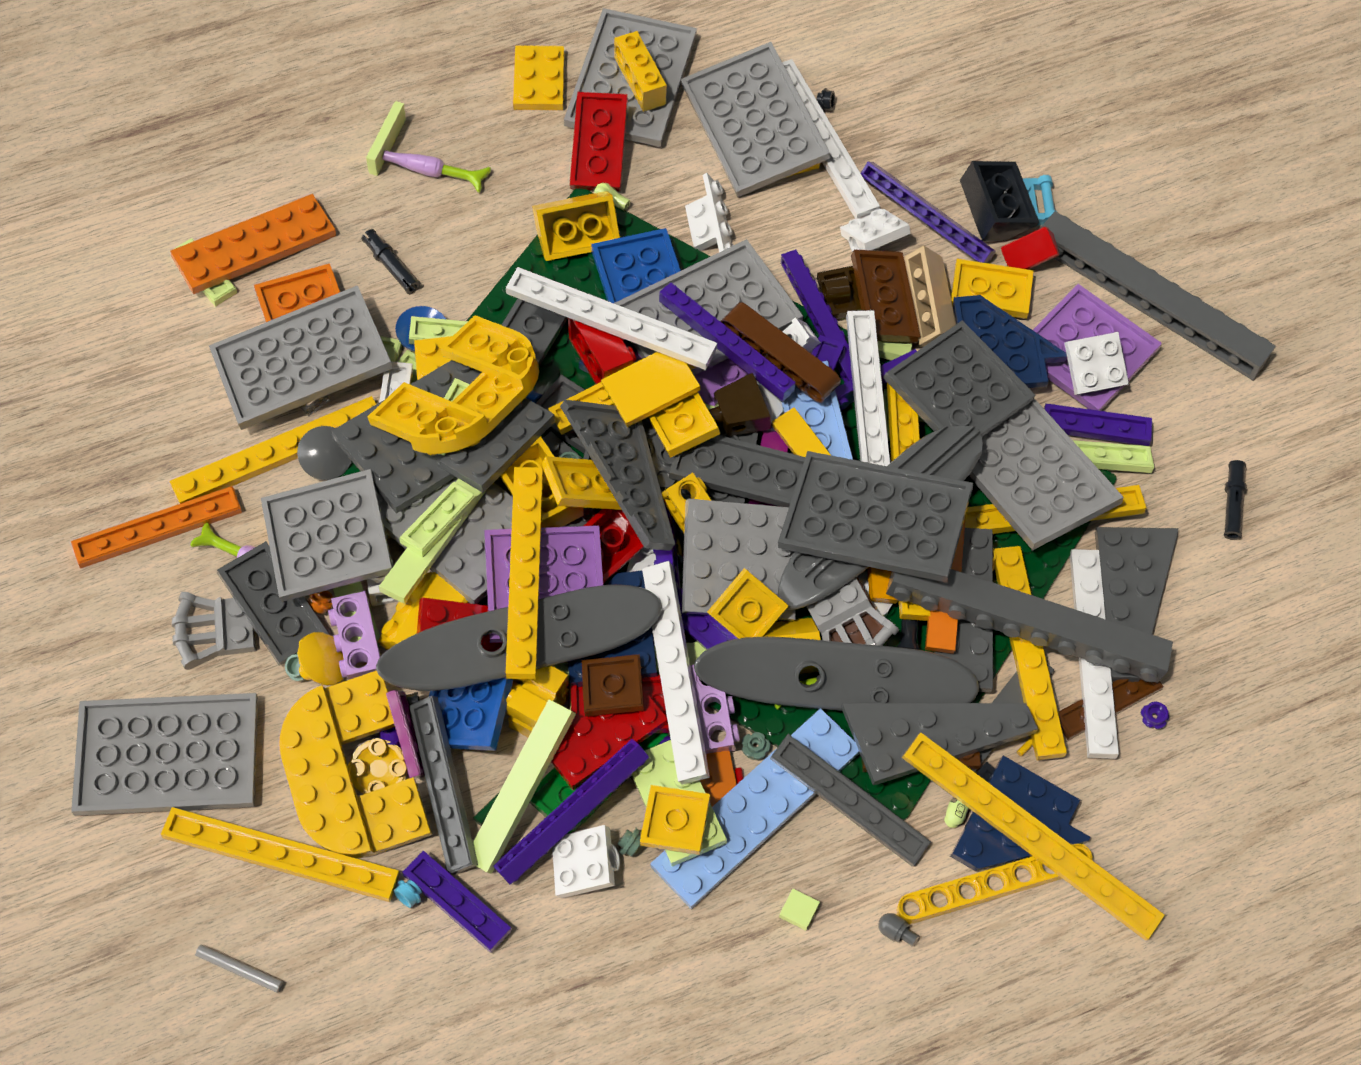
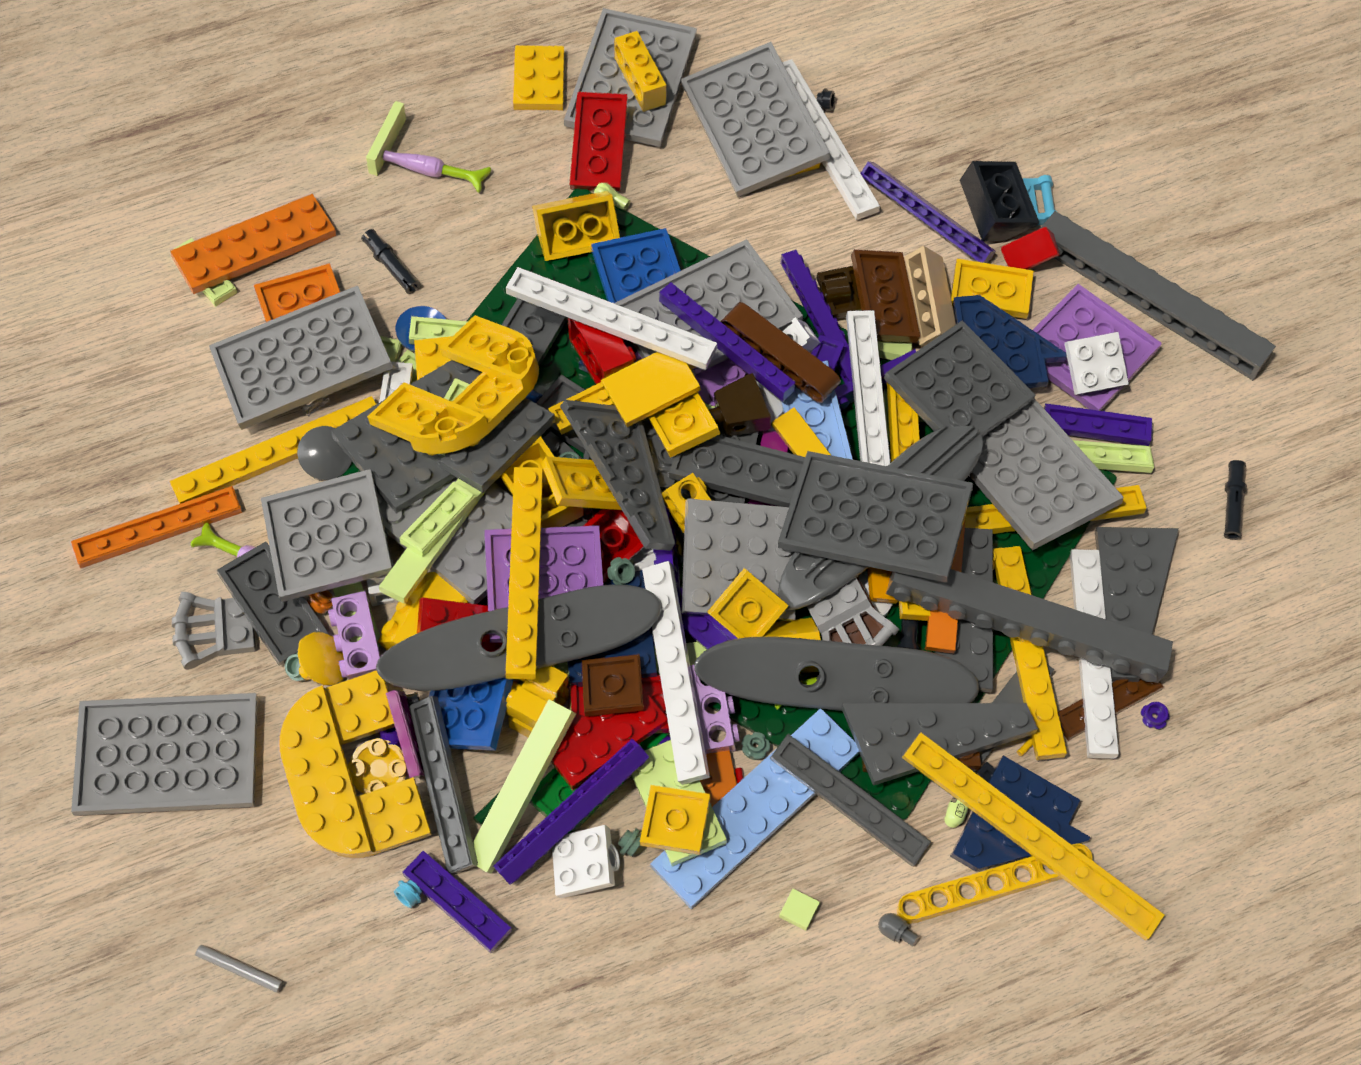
yellow plate [161,807,400,902] -> none
white bracket [685,173,733,252] -> none
white plate [840,209,911,252] -> none
none -> sand green plate [607,557,635,585]

